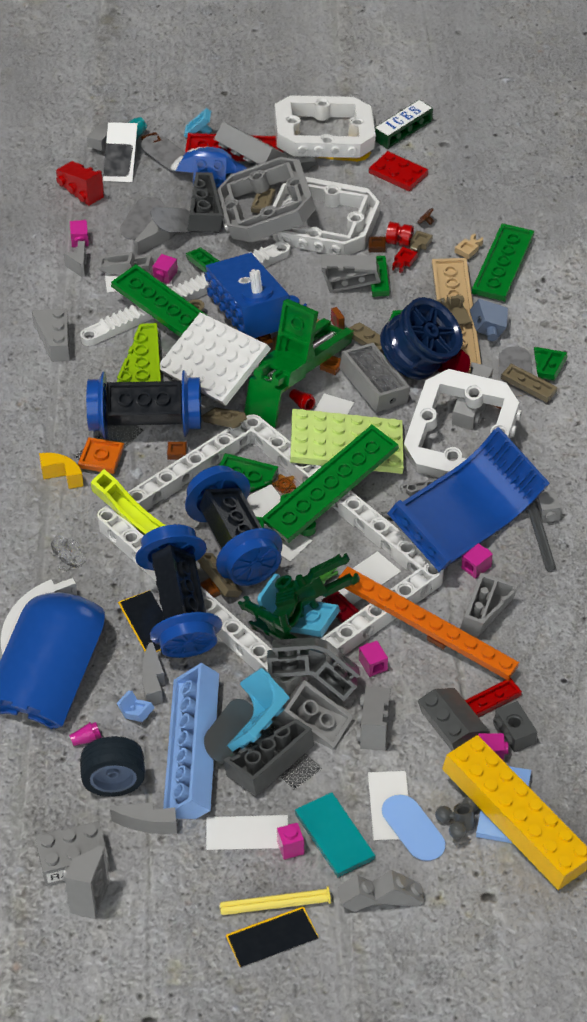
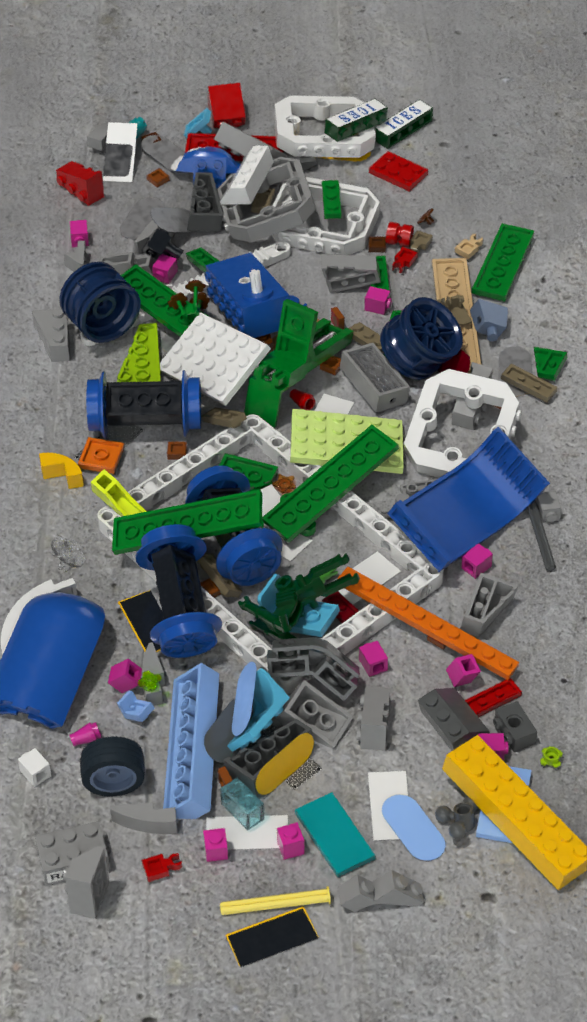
none -> white brick [18,748,51,787]
none -> dark blue wheel [59,261,141,343]
none -> dark pink brick [108,659,142,693]
none -> green plate [112,489,262,555]
none -> clear neon green plate [138,671,162,692]
none -> black brick [141,228,184,260]
none -> red plate [141,853,182,882]
none -> dark orange tile [146,168,170,187]
none -> plant [168,280,210,322]
none -> dark pink brick [203,828,228,862]
none -> red slope [207,83,246,128]
none -> dark orange tile [218,766,234,797]
none -> white slope [220,145,274,205]
none -> clear light blue brick [220,778,264,831]
none -> light blue sticker [232,662,257,736]
none -> yellow sticker [256,733,314,795]
none -> green plate [322,180,341,219]
none -> brick [324,99,388,142]
none -> dark pink brick [364,286,392,315]
none -> dark pink brick [446,654,481,687]
none -> lime plate [540,747,563,768]

